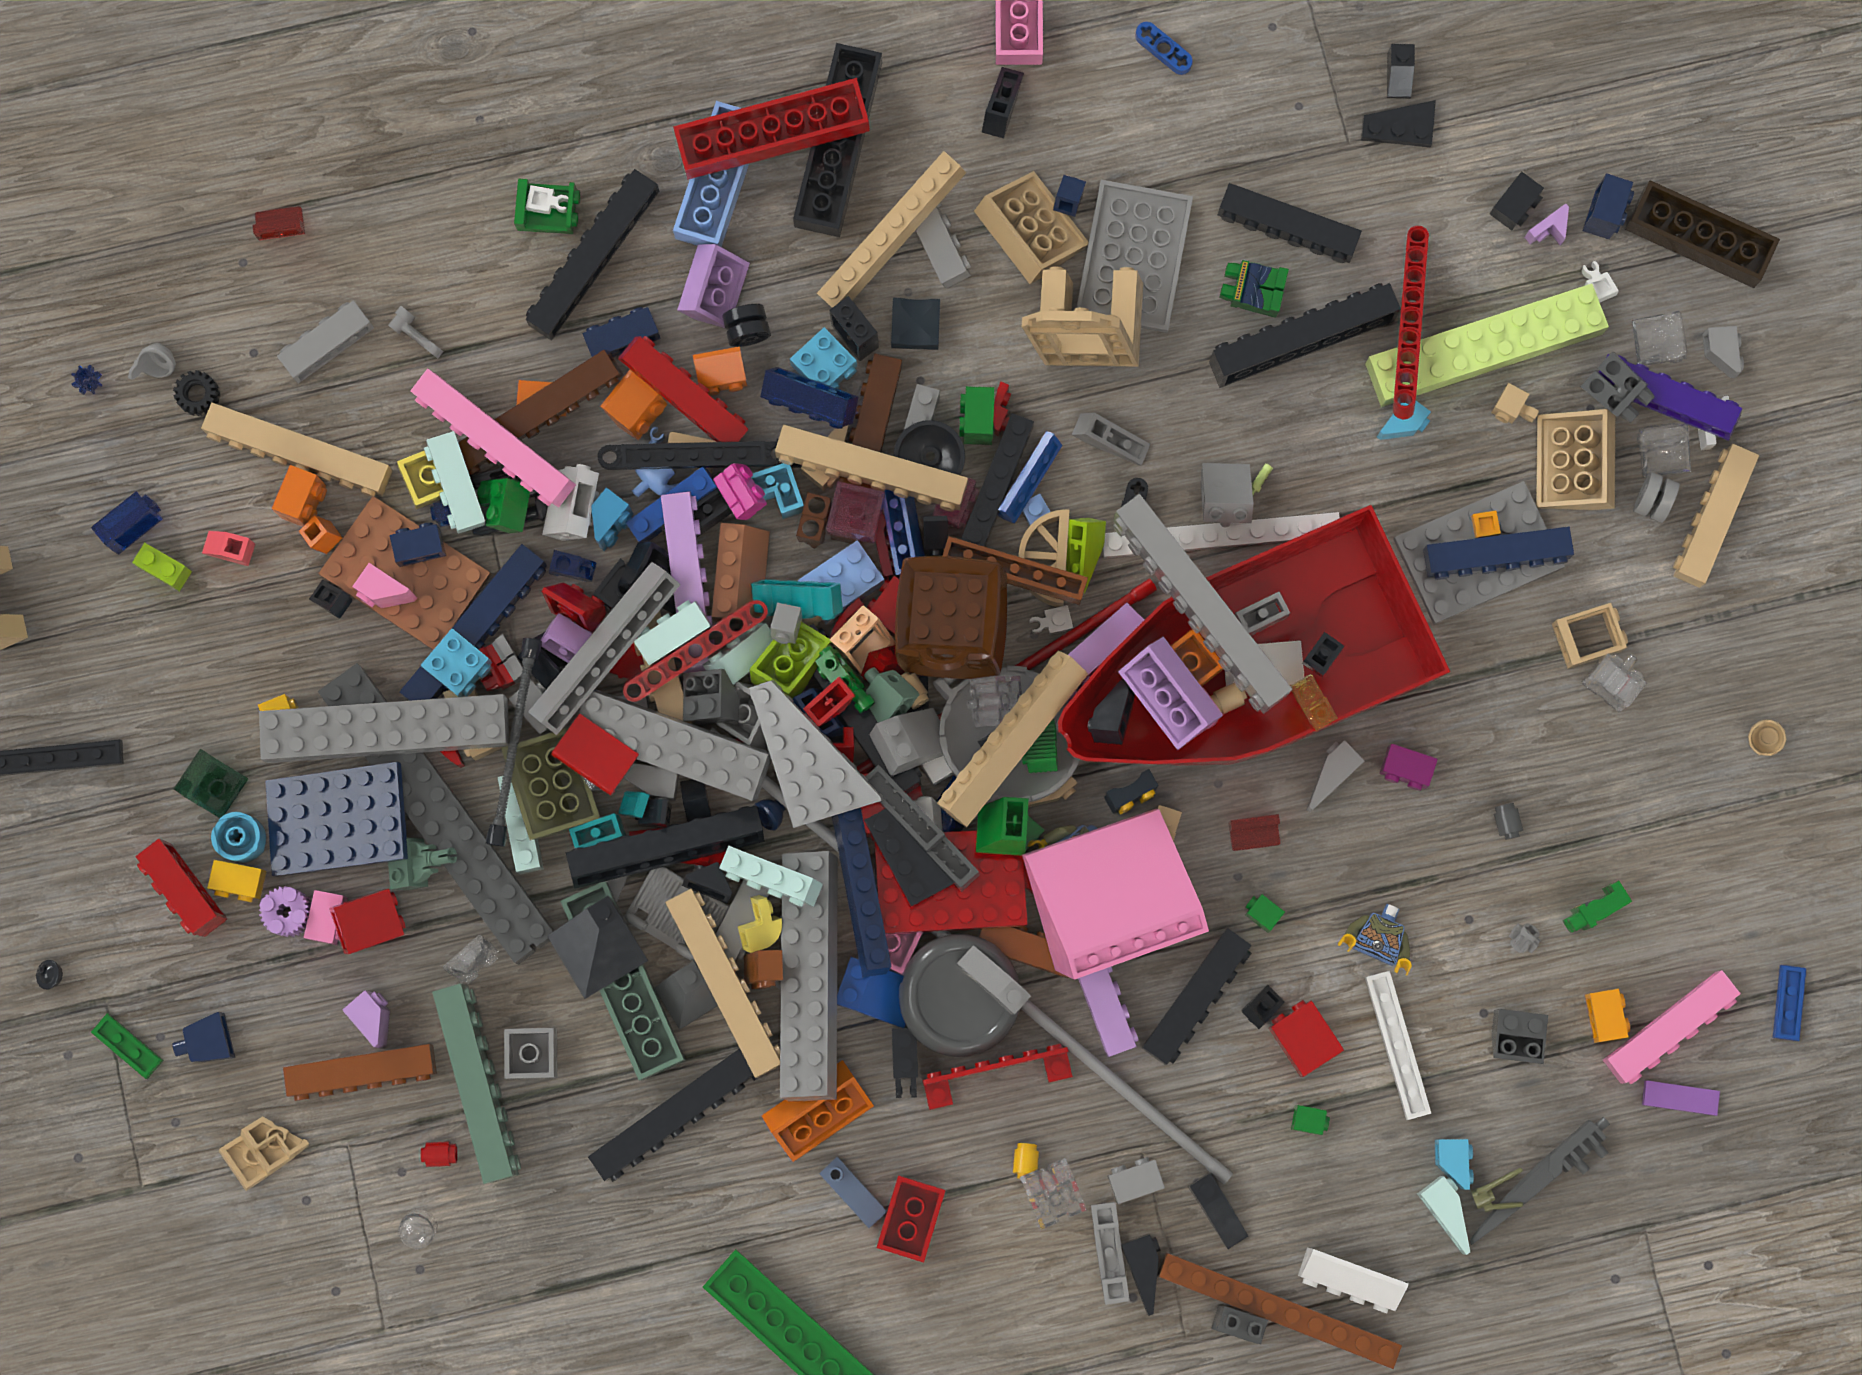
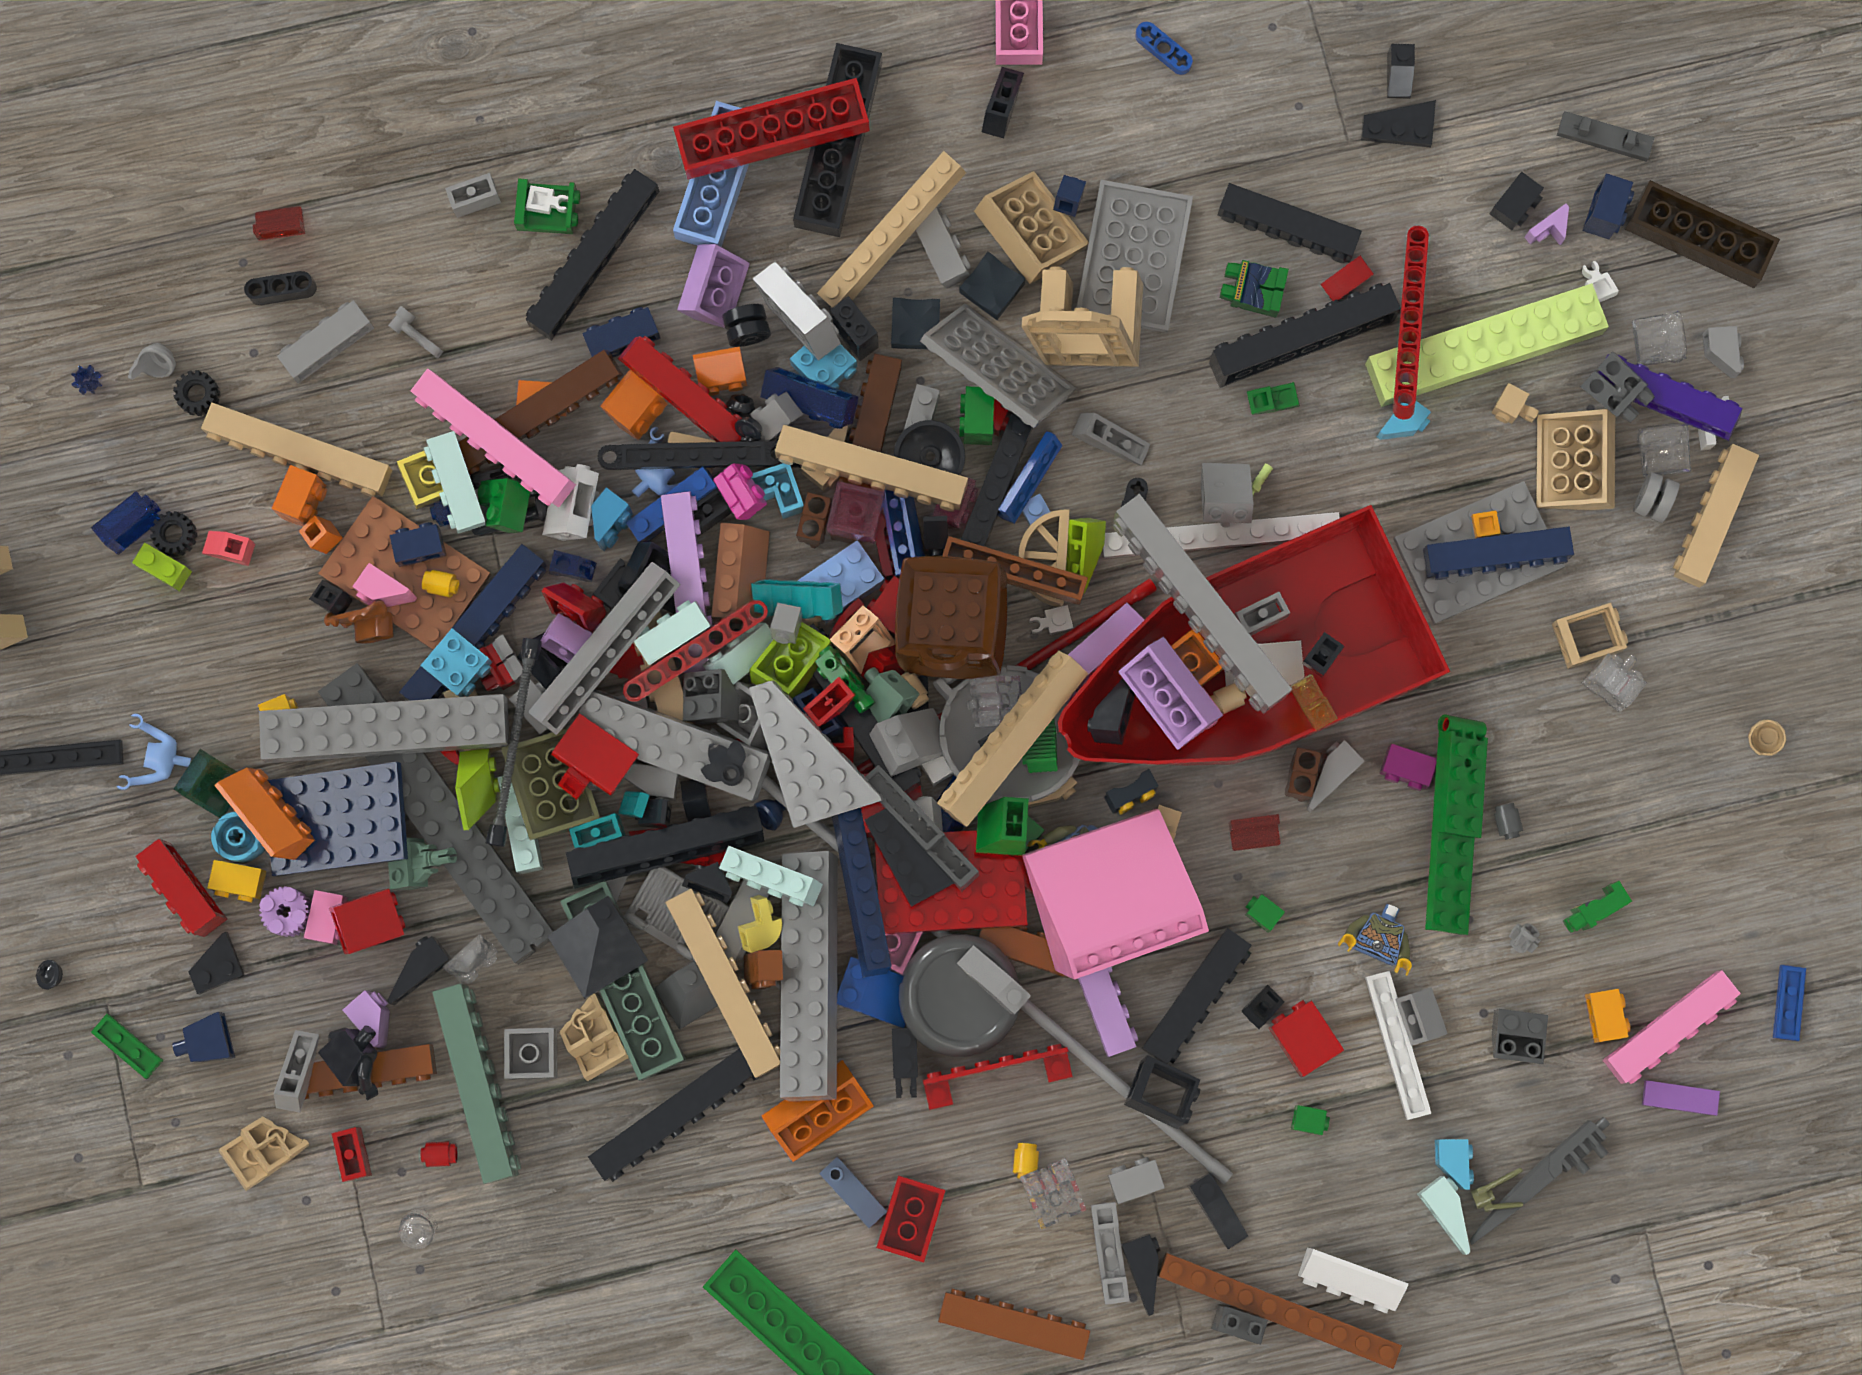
none -> light blue piece [117,714,191,790]
none -> black tyre [150,511,197,557]
none -> black wing [188,932,244,995]
none -> orange slope [214,767,315,860]
none -> black beam [244,271,317,305]
none -> light grey slope [273,1030,319,1113]
none -> black torso [318,1026,378,1101]
none -> dark orange piece [324,600,394,644]
none -> red brick [331,1127,372,1182]
none -> black slope [387,936,453,1005]
none -> yellow brick [422,570,459,598]
none -> light grey brick [445,173,501,218]
none -> lime slope [455,748,500,831]
none -> red tile [558,766,590,800]
none -> tan slope [560,993,629,1081]
none -> black plate [701,740,746,786]
none -> black hat [726,394,755,415]
none -> black hat [735,417,762,441]
none -> light grey brick [750,392,804,442]
none -> brick [753,262,841,361]
none -> light grey plate [920,303,1076,428]
none -> dark orange brick [938,1288,1090,1360]
none -> black brick [959,252,1026,320]
none -> black window [1124,1055,1201,1129]
none -> green slope [1247,382,1300,415]
none -> reddish brown piece [1285,747,1321,802]
none -> red slope [1320,255,1374,301]
none -> light grey brick [1395,987,1448,1046]
none -> green hinge [1425,714,1488,935]
none -> dark grey hinge [1556,111,1655,162]

